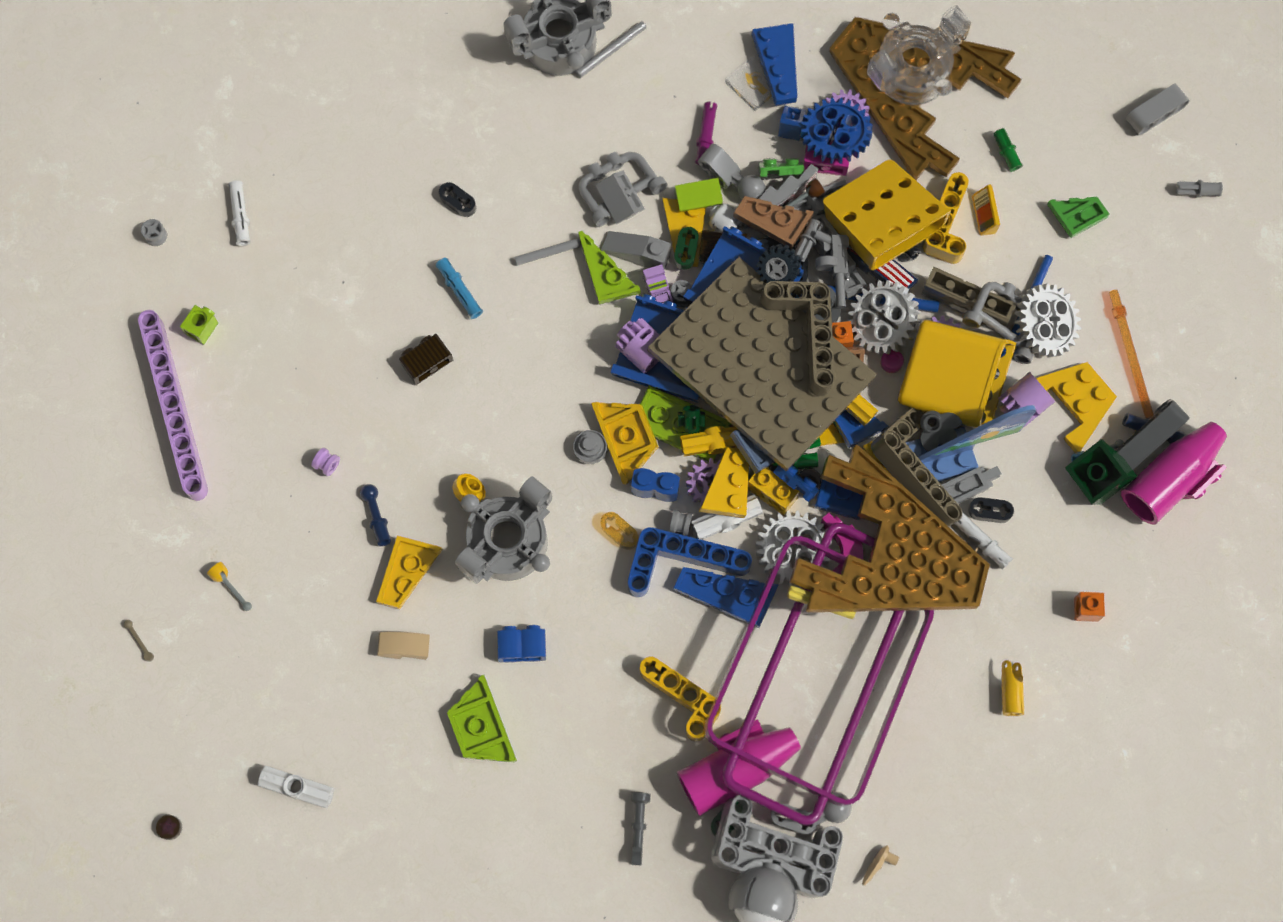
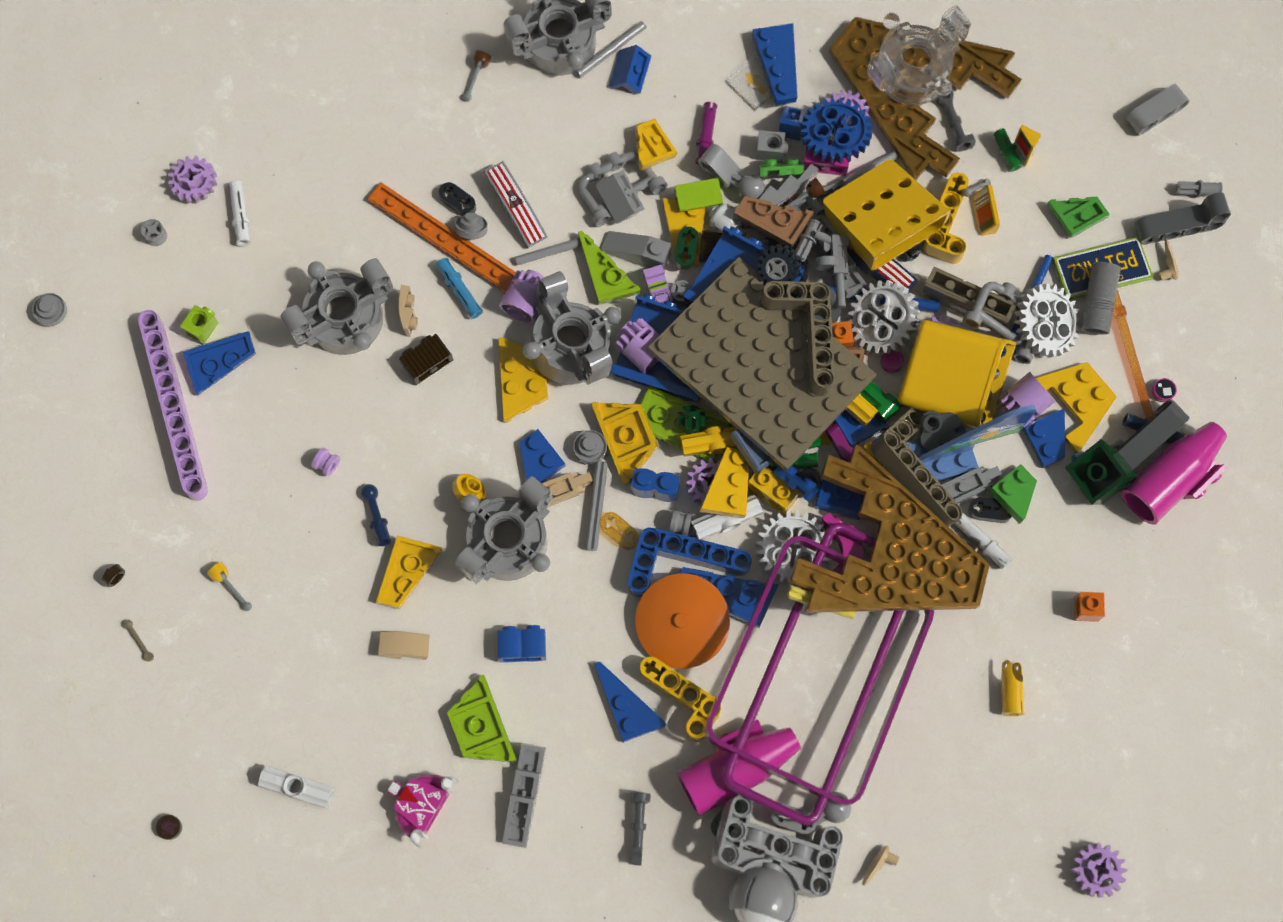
none -> light grey plate [32,293,67,326]
none -> dark brown tile [101,564,125,587]
none -> lavender gear [168,155,217,203]
none -> blue wing [183,331,256,396]
none -> light grey piece [281,258,393,355]
none -> orange tile [367,182,516,293]
none -> dark pink torso [387,775,459,848]
none -> tan slope [399,285,418,337]
none -> light grey plate [455,212,488,240]
none -> hinge [463,50,491,101]
none -> slope [483,161,548,248]
none -> yellow wing [498,337,548,423]
none -> lavender gear [499,270,544,323]
none -> light grey slope [502,743,546,848]
none -> blue wing [520,429,566,483]
none -> light grey piece [523,271,621,385]
none -> tan hinge [542,472,593,508]
none -> light grey axle [585,461,608,551]
none -> blue wing [594,662,666,743]
none -> blue panel [609,45,651,95]
none -> yellow wing [635,119,678,171]
none -> orange dish [635,573,730,669]
none -> light grey brick [756,130,789,162]
none -> magenta beam [825,423,852,462]
none -> light grey bar [840,151,898,186]
none -> green piece [861,382,902,423]
none -> dark grey piece [936,90,976,151]
none -> light grey hinge [963,178,991,197]
none -> bright green wing [988,464,1037,524]
none -> slope [1013,125,1041,166]
none -> blue wing [1022,409,1065,468]
none -> tile [1052,237,1153,300]
none -> lavender gear [1071,843,1127,898]
none -> light grey piece [1081,262,1121,335]
none -> dark grey beam [1134,192,1231,245]
none -> tile [1152,378,1177,402]
none -> tan bar [1158,239,1179,281]

